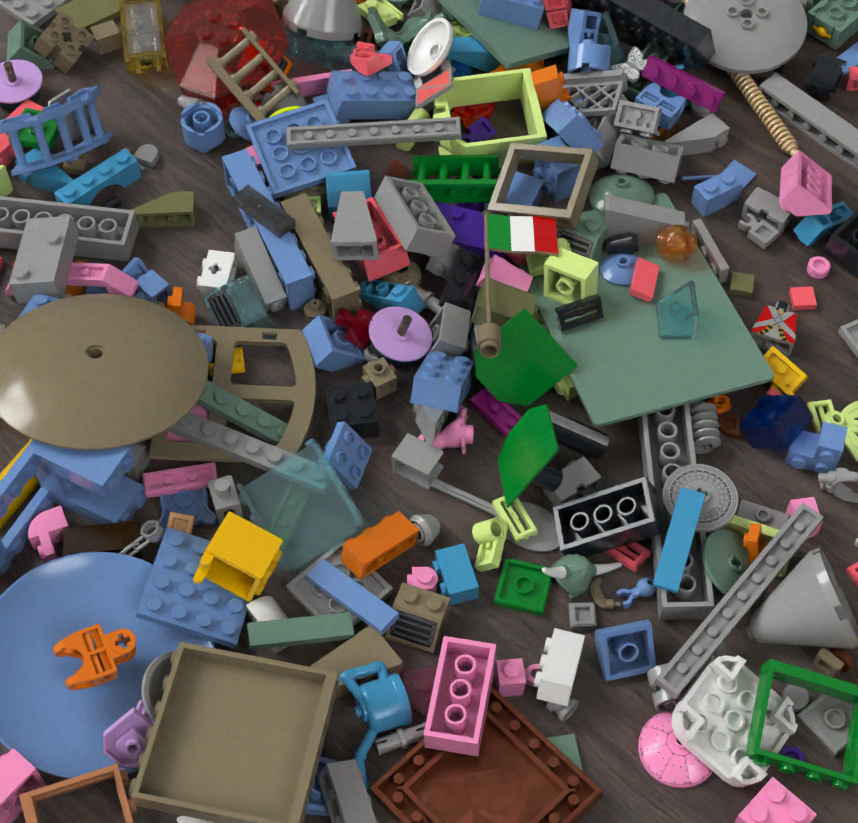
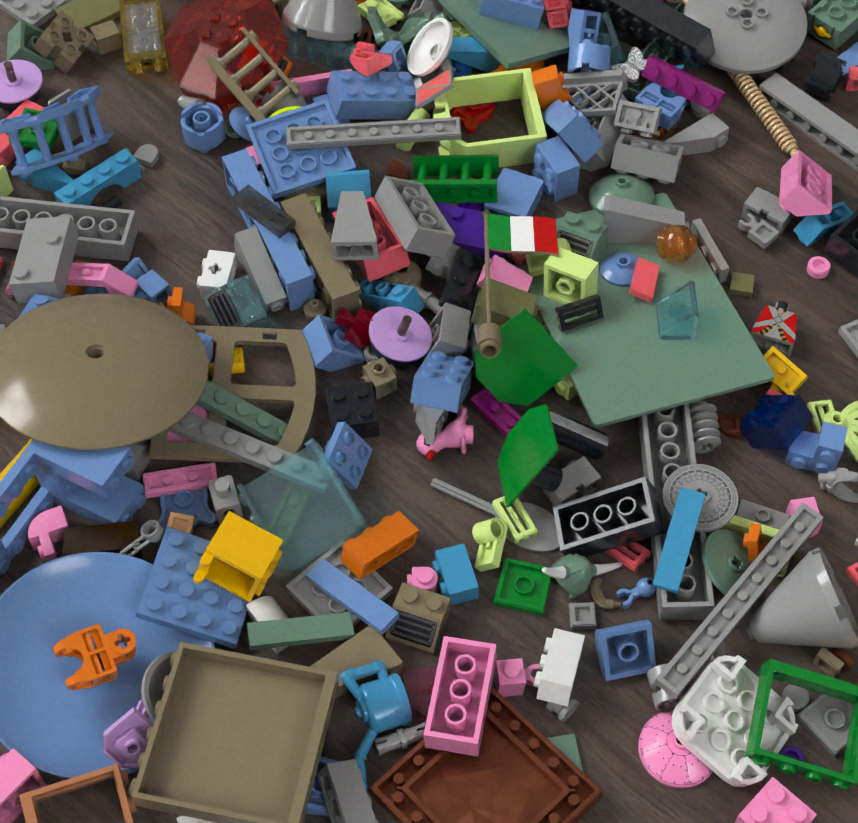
olive slope [131,191,197,228] -> none
light grey piece [391,433,443,490] -> none
light grey cone [409,514,440,546] -> none
dark purple plate [461,116,497,143] -> none
dark tan window [487,143,598,230] -> none
black cone [606,232,639,254] -> none
medium blue piece [681,160,756,191] -> none
medium blue brick [691,169,743,217] -> none
orange plate [708,394,731,414] -> none
coral tile [789,286,817,311] -> none

